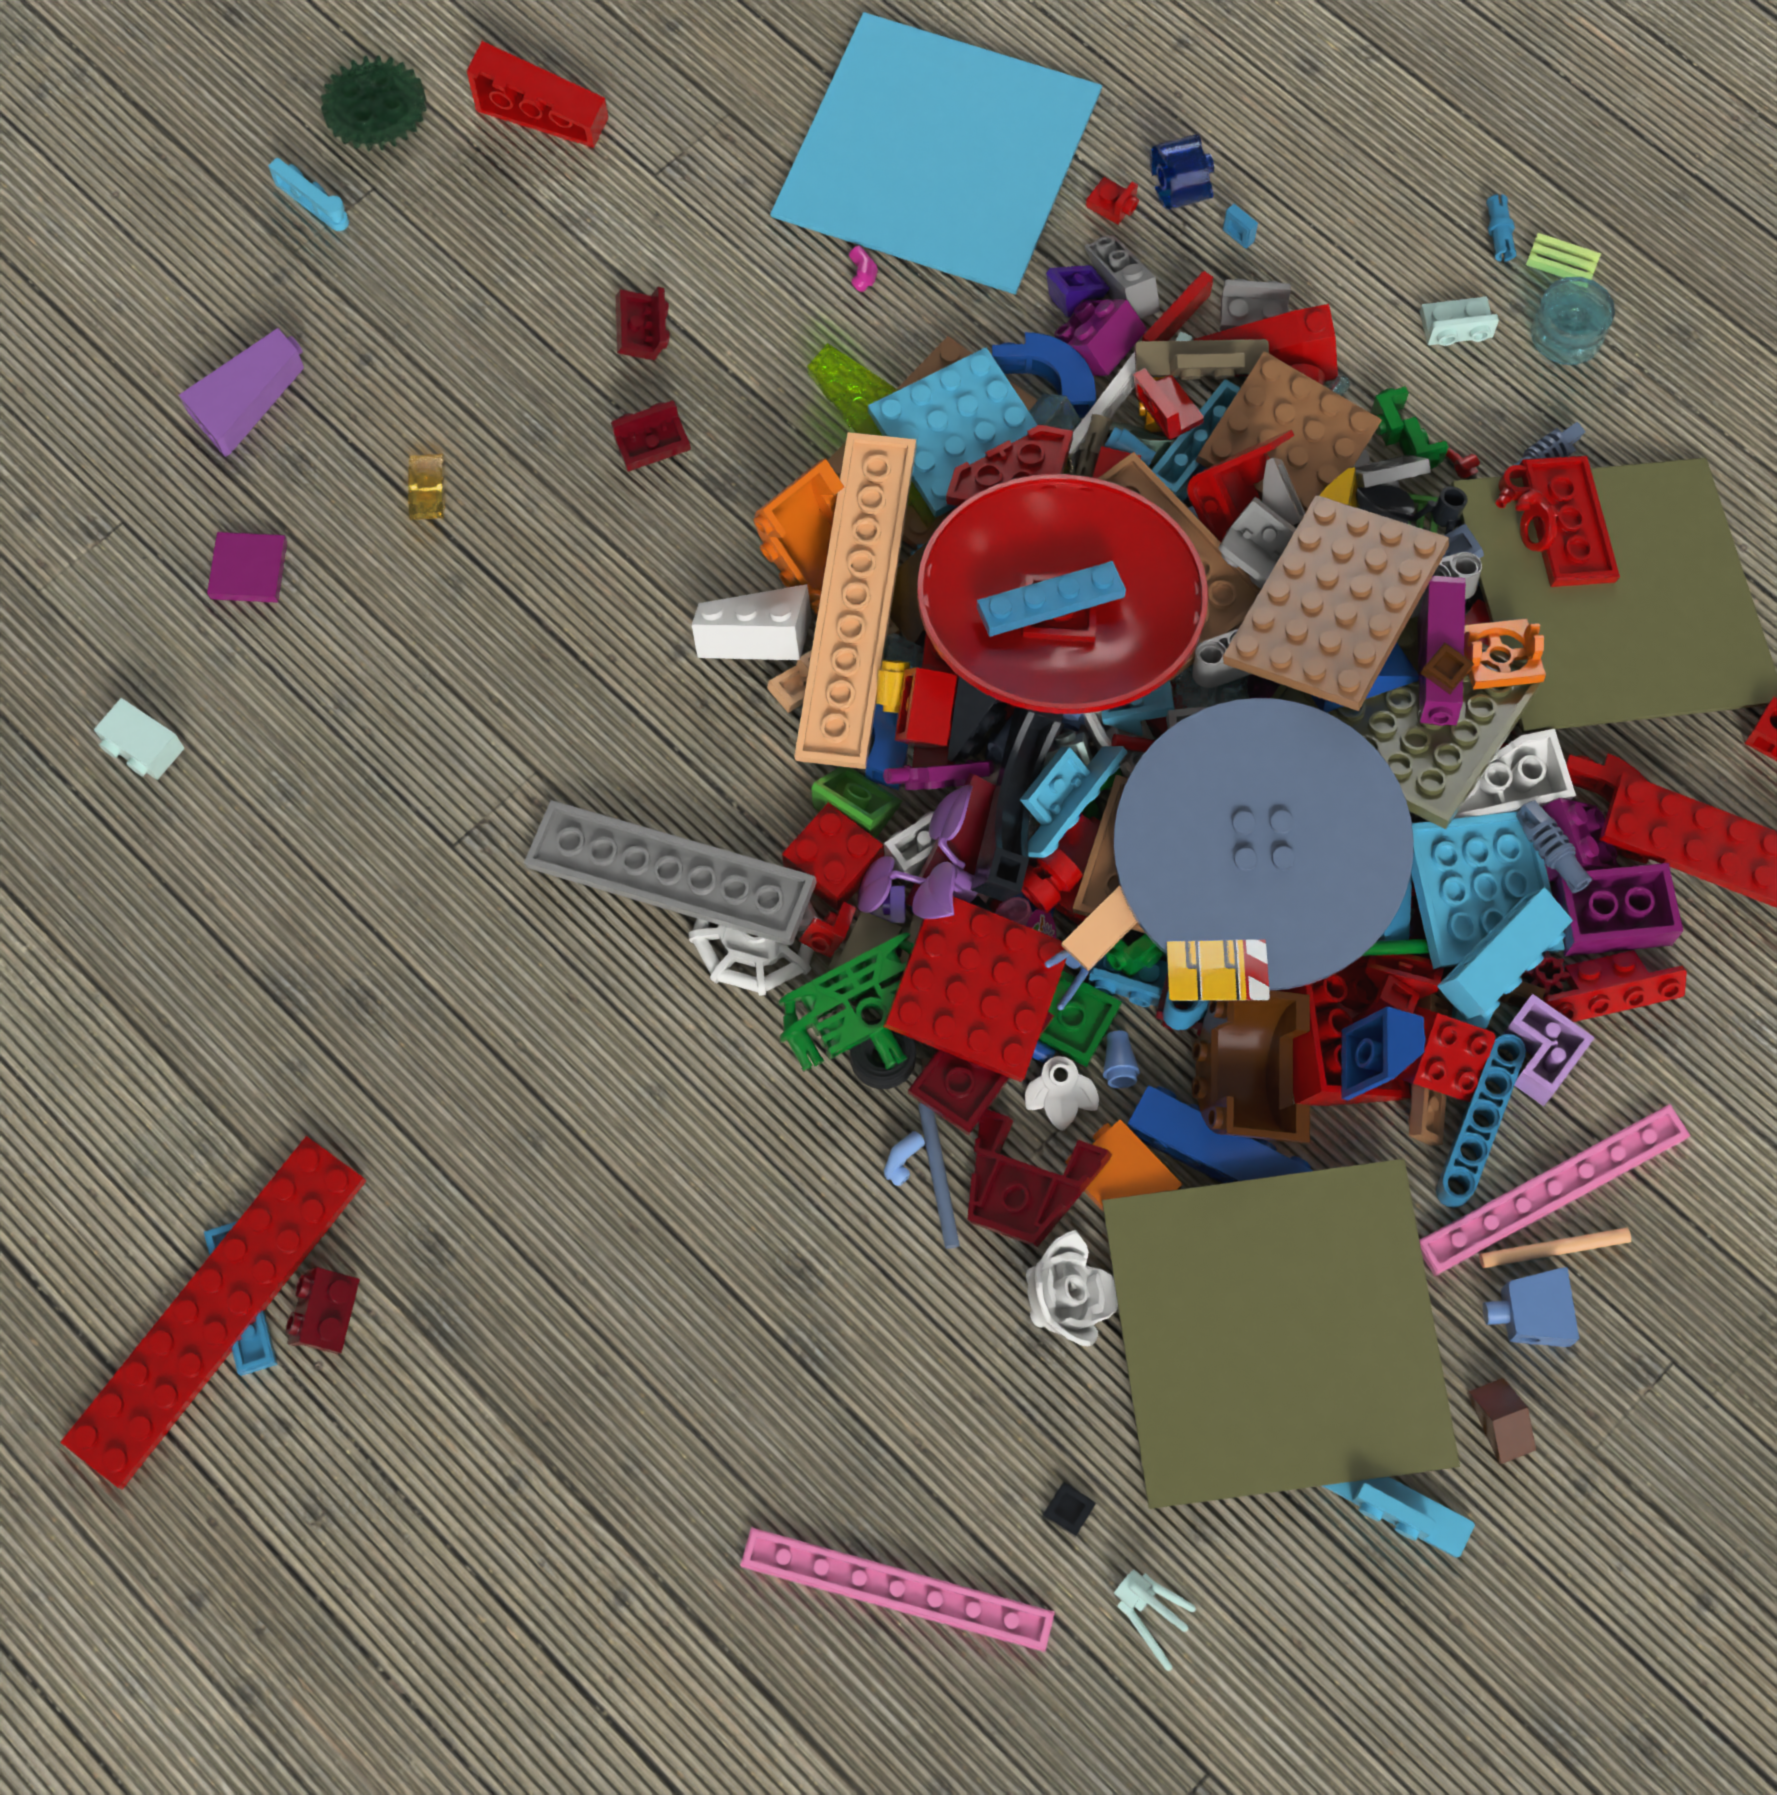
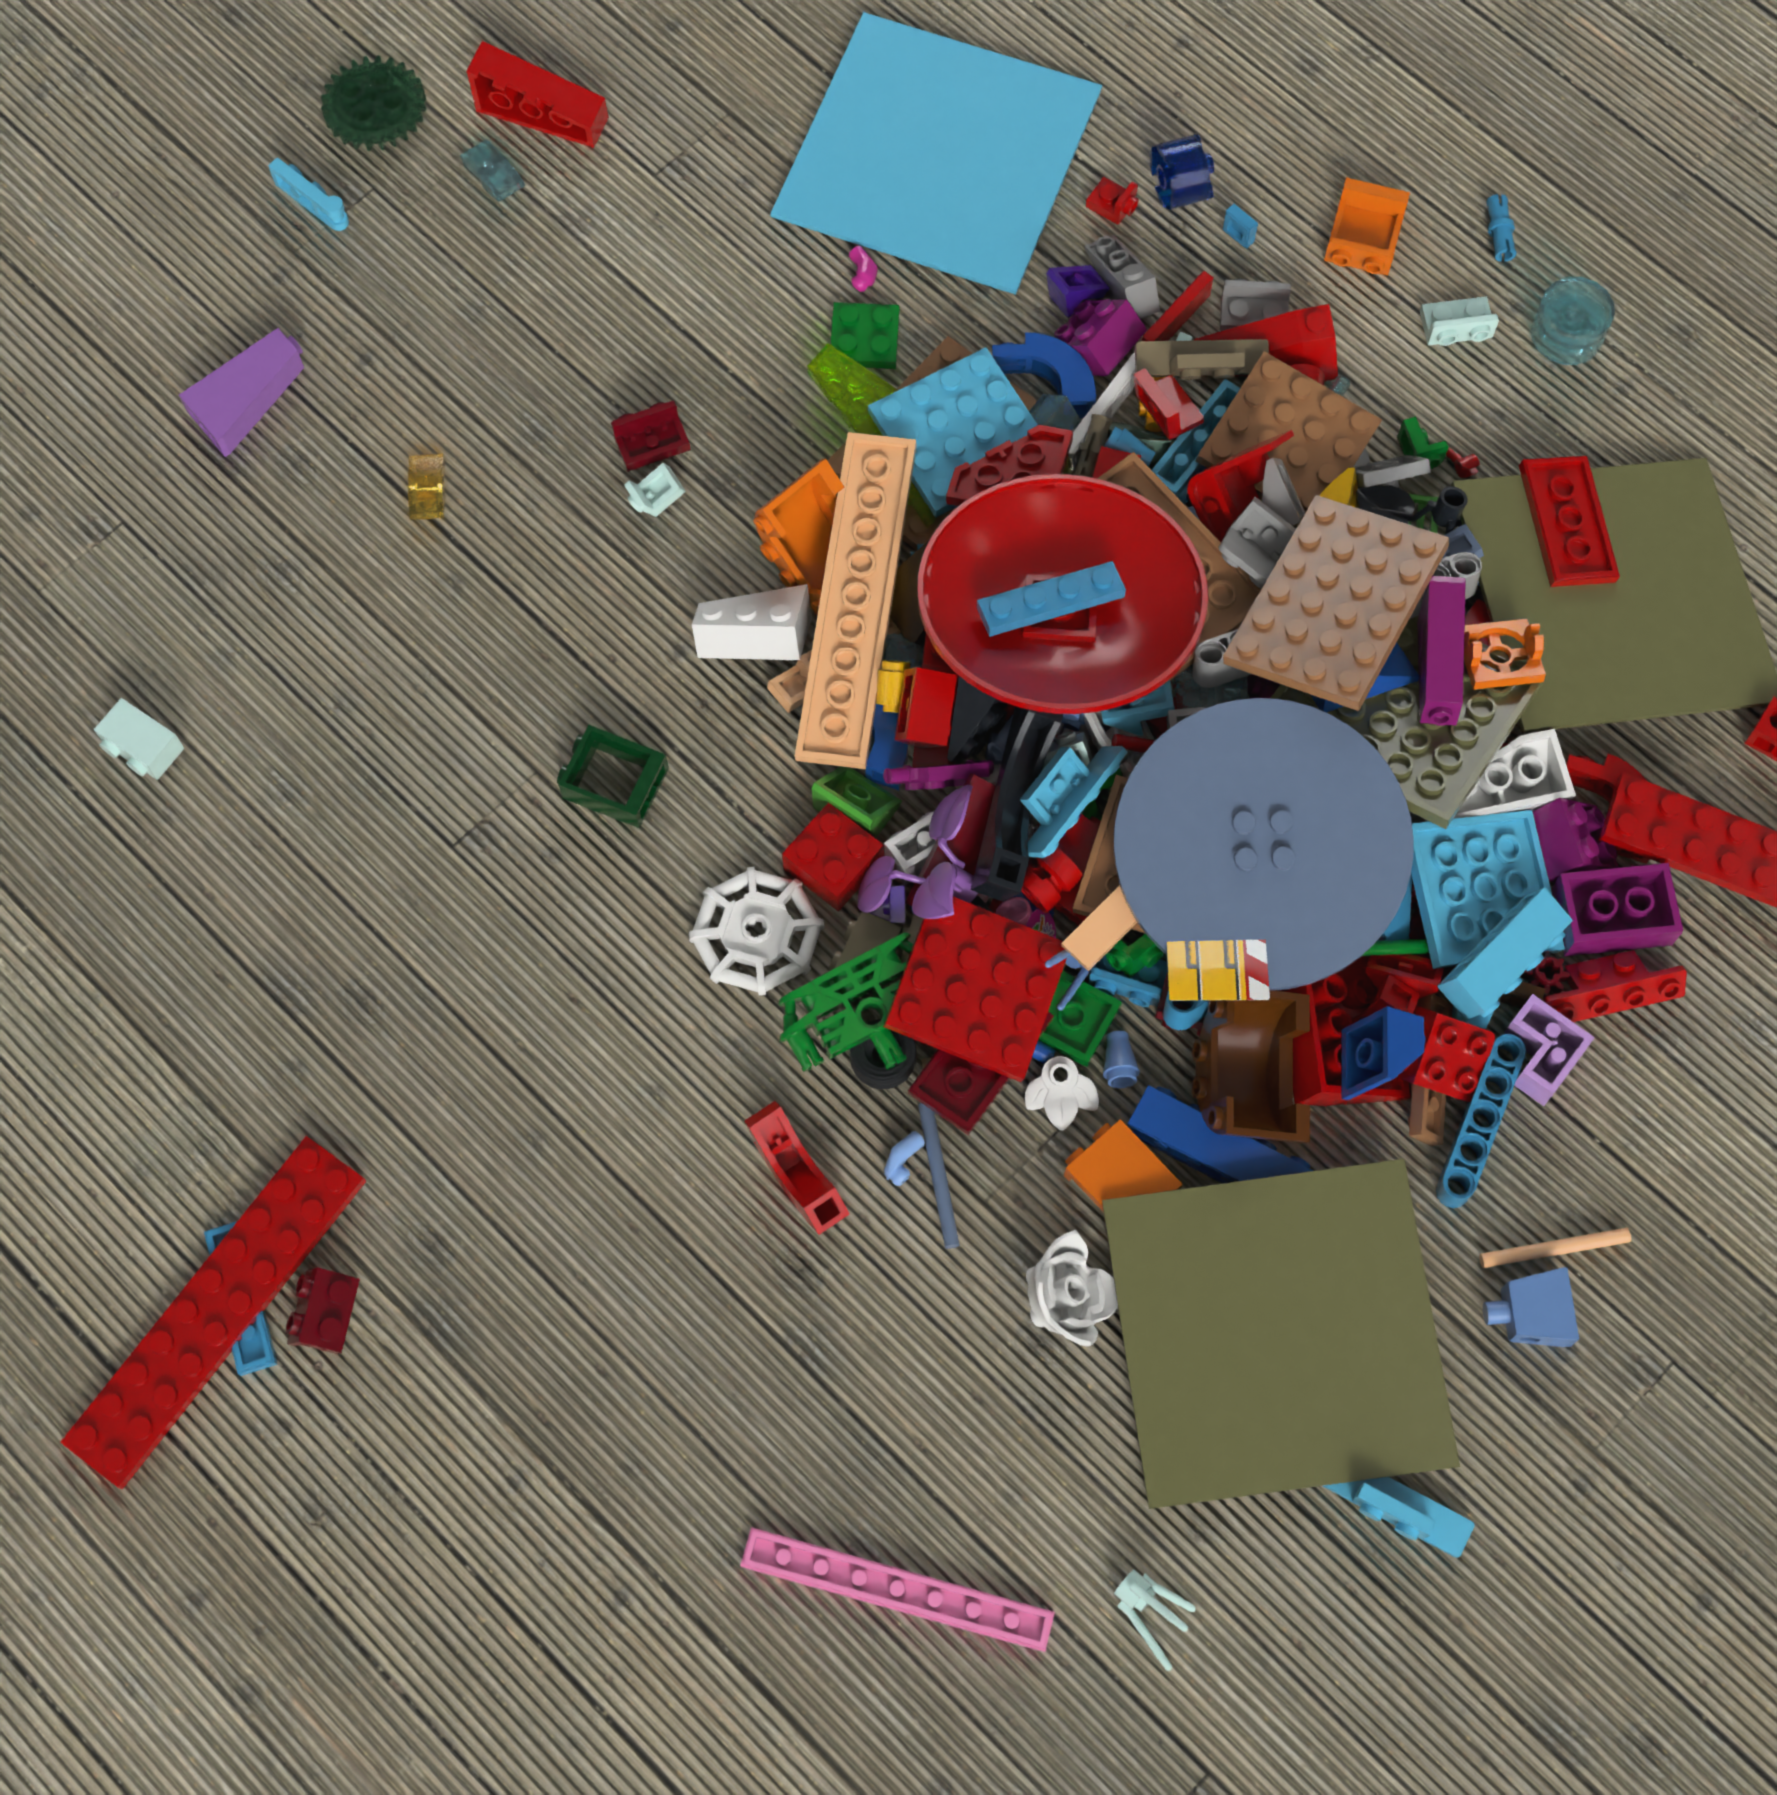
magenta tile [207,532,287,603] -> none
light grey plate [524,800,817,946] -> none
dark red bracket [616,286,670,361] -> none
red bracket [799,902,857,958] -> none
dark red wing [967,1110,1112,1247] -> none
black tile [1042,1481,1096,1538] -> none
green bracket [1370,386,1409,446] -> none
bright pink tile [1419,1104,1691,1277] -> none
reddish brown tile [1421,642,1474,695] -> none
reddish brown slope [1467,1378,1536,1465] -> none
red piece [1495,465,1532,508] -> none
sand blue hinge [1502,422,1586,476] -> none
red piece [1515,489,1559,552] -> none
sand blue hinge [1516,800,1592,893] -> none
yellowish green tile [1526,233,1601,286] -> none
none -> clear light blue slope [460,139,525,202]
none -> dark green window [557,724,669,829]
none -> light aqua bracket [624,463,686,517]
none -> red arch [744,1101,850,1235]
none -> green plate [830,302,900,369]
none -> orange panel [1324,177,1410,276]

